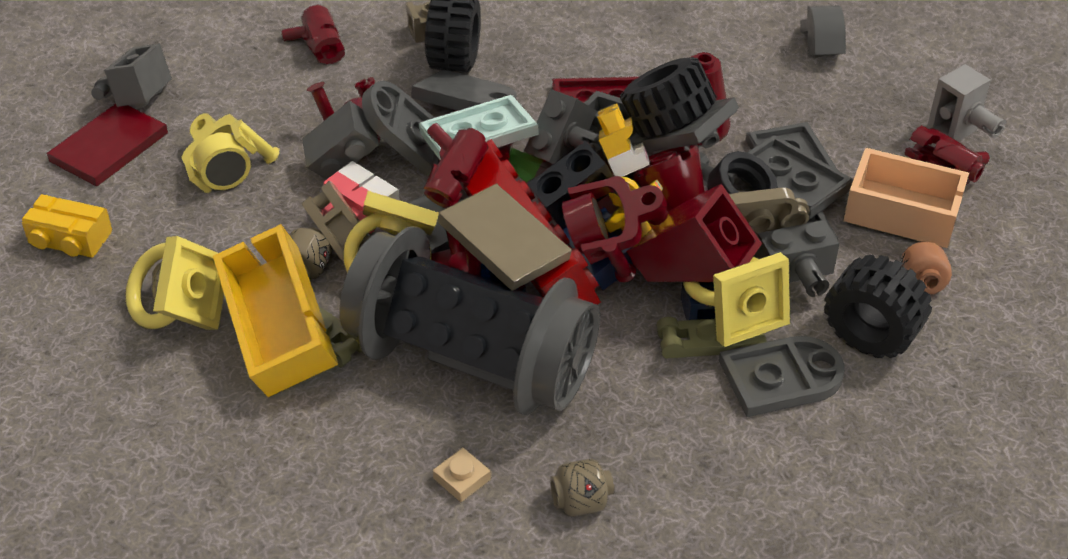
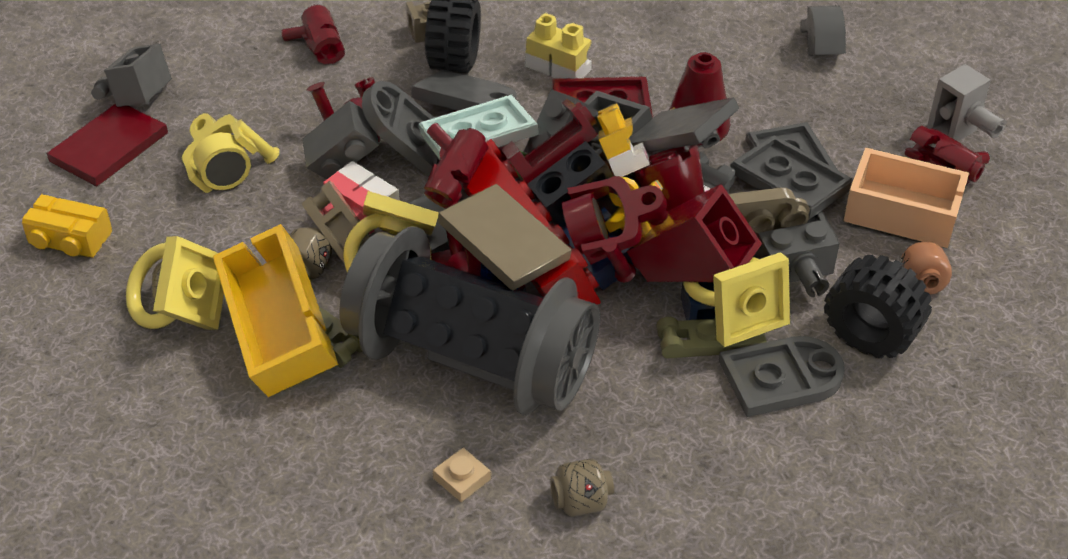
black tyre [620,57,717,137] -> none
black tyre [707,151,778,194] -> none
none -> dark red panel [501,99,598,185]
none -> light yellow hips [525,13,591,78]

